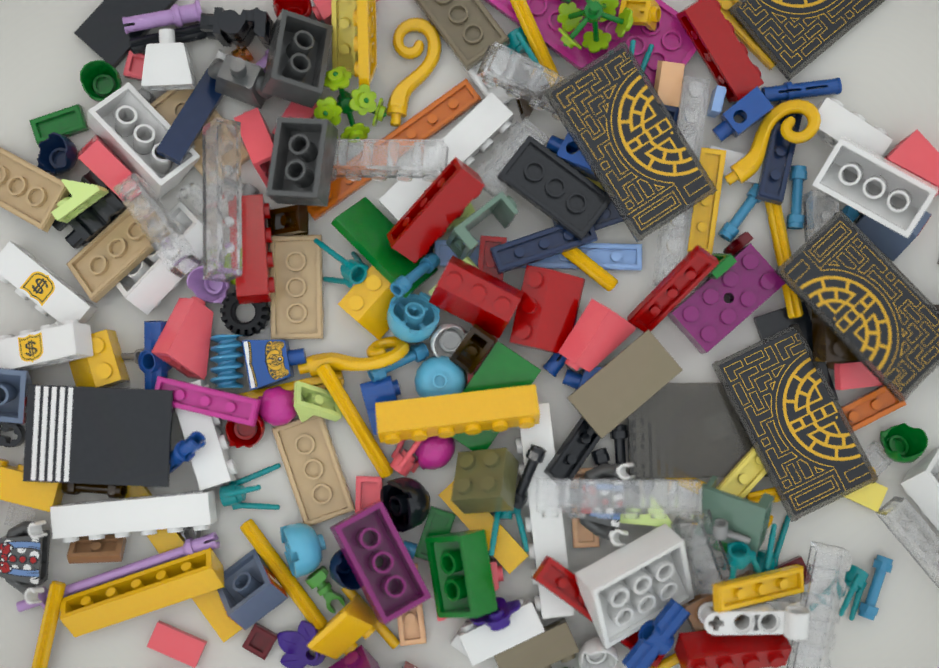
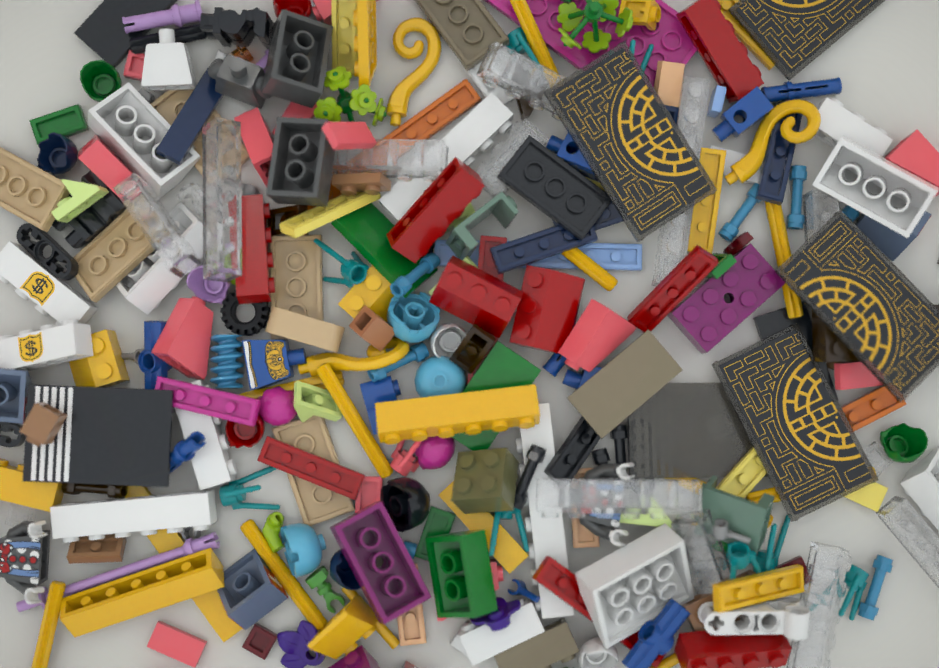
none -> black beam [17,223,79,280]
none -> medium nougat brick [19,402,68,446]
none -> red tile [257,436,365,500]
none -> lime arm [262,511,284,553]
none -> tan beam [265,306,345,353]
none -> light yellow tile [279,192,381,238]
none -> coral tile [322,122,377,150]
none -> medium nougat plate [331,172,391,195]
none -> nougat brick [349,305,395,351]
none -> blue hand [508,579,540,603]

